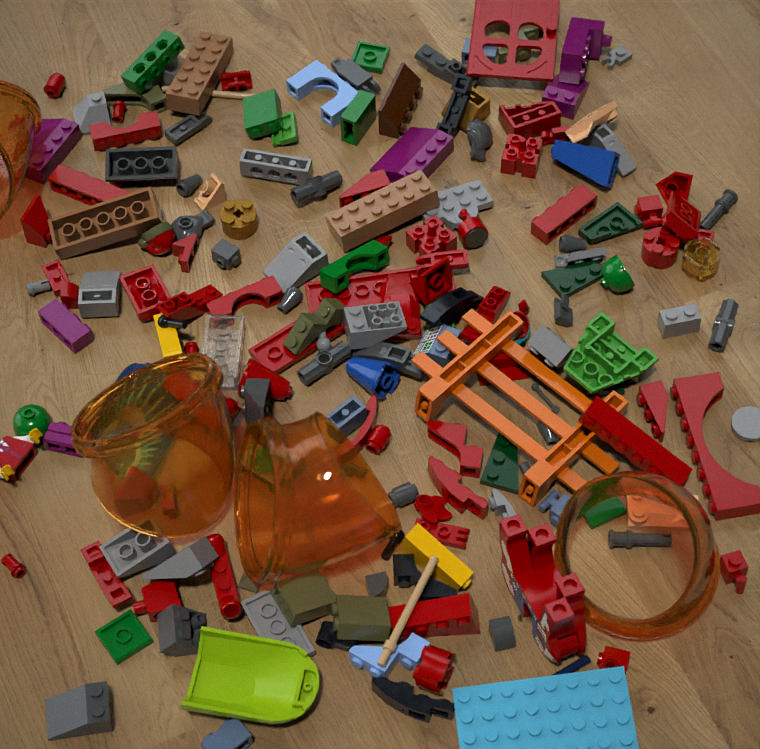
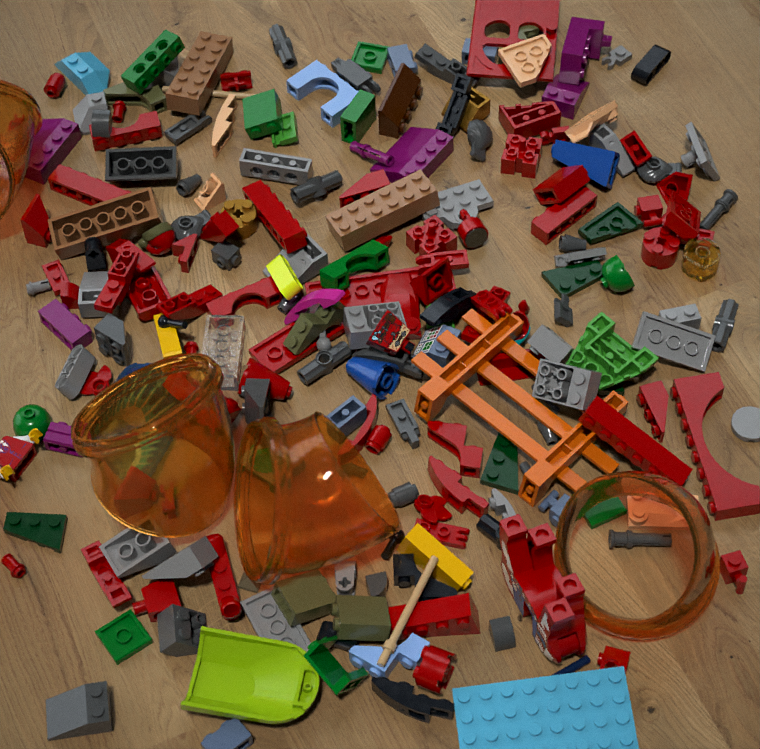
none -> dark green wing [3,512,68,554]
none -> medium azure wedge [55,52,110,95]
none -> light grey beam [55,345,95,400]
none -> red plate [80,365,112,397]
none -> black piece [84,237,107,272]
none -> dark grey brick [91,109,113,137]
none -> red slope [94,248,139,314]
none -> dark grey slope [94,313,130,367]
none -> red slope [106,238,156,273]
none -> red slope [199,210,239,243]
none -> light nougat slope [212,94,237,158]
none -> red brick [242,180,308,254]
none -> neon yellow beam [266,254,304,301]
none -> dark grey piece [269,24,297,69]
none -> dark pink slope [284,289,346,325]
none -> green panel [303,636,369,695]
none -> light grey piece [335,561,357,595]
none -> magenta pin [350,141,394,166]
none -> torso [366,310,415,356]
none -> dark grey hinge [386,399,420,449]
none -> sand blue brick [387,44,418,77]
none -> red hinge [470,289,513,321]
none -> black piece [476,514,502,551]
none -> light nougat plate [498,34,552,88]
none -> light grey slope [532,358,602,410]
none -> red brick [533,165,590,205]
none -> red slope [620,130,653,167]
none -> black beam [631,44,671,85]
none -> light grey plate [631,311,716,372]
none -> dark grey animal [637,156,682,183]
none -> light grey plate [681,122,720,182]

